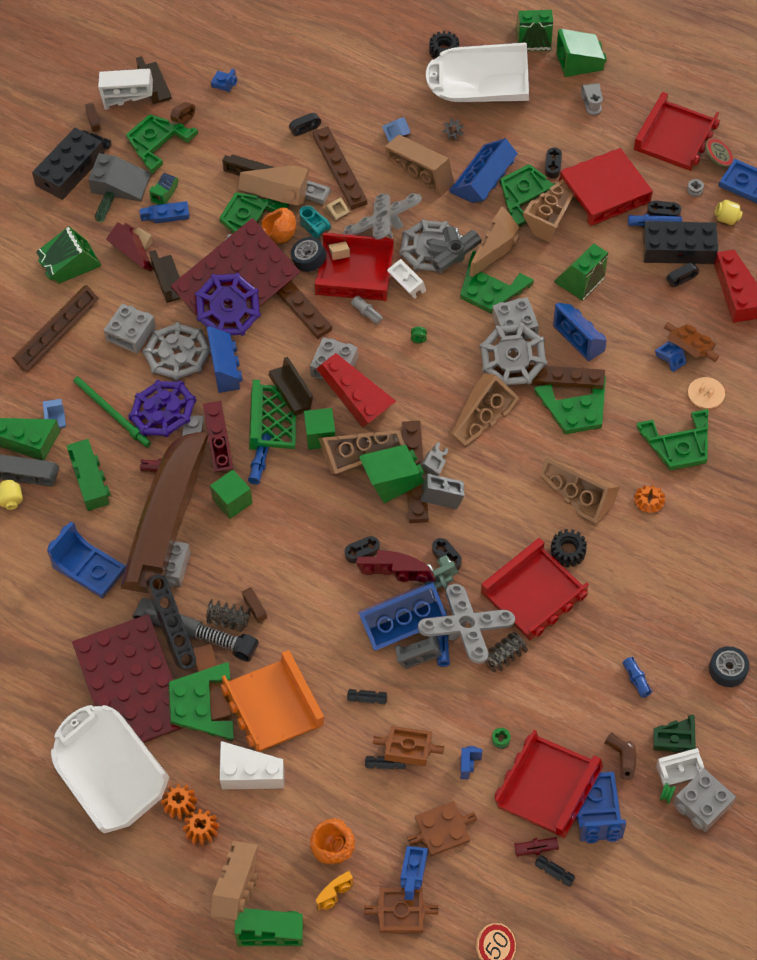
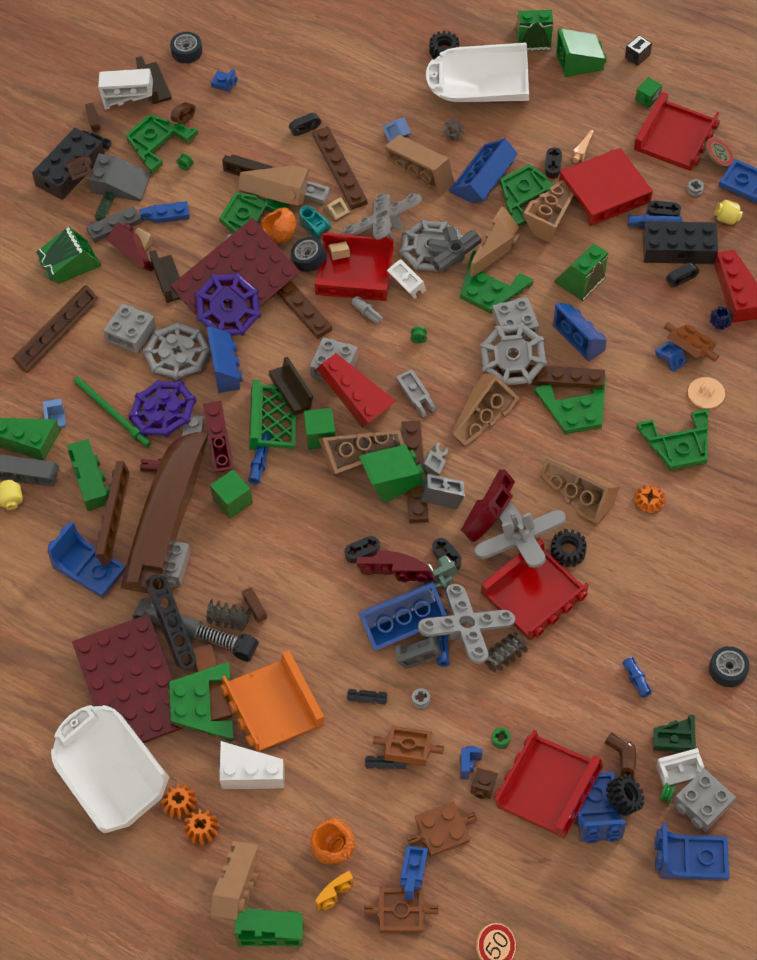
green leg [149,173,178,205] -> none
dark red pin [514,837,559,857] -> none
black axle [535,855,575,886] -> none
light grey piece [581,83,603,115] -> none
none -> reddish brown bracket [65,154,93,180]
none -> dark grey plate [86,206,142,243]
none -> reddish brown plate [95,461,130,566]
none -> black wheel [170,32,203,63]
none -> green bush [176,153,194,171]
none -> light grey hinge [396,369,436,418]
none -> light grey bush [412,688,430,709]
none -> dark red slope [461,469,515,542]
none -> reddish brown bracket [471,768,498,799]
none -> light grey piece [475,503,566,567]
none -> light nougat piece [572,130,594,163]
none -> black tyre [606,774,644,816]
none -> black brick [625,35,652,66]
none -> green brick [635,77,662,108]
none -> blue bracket [654,823,729,881]
none -> clear blue gear [710,306,733,330]

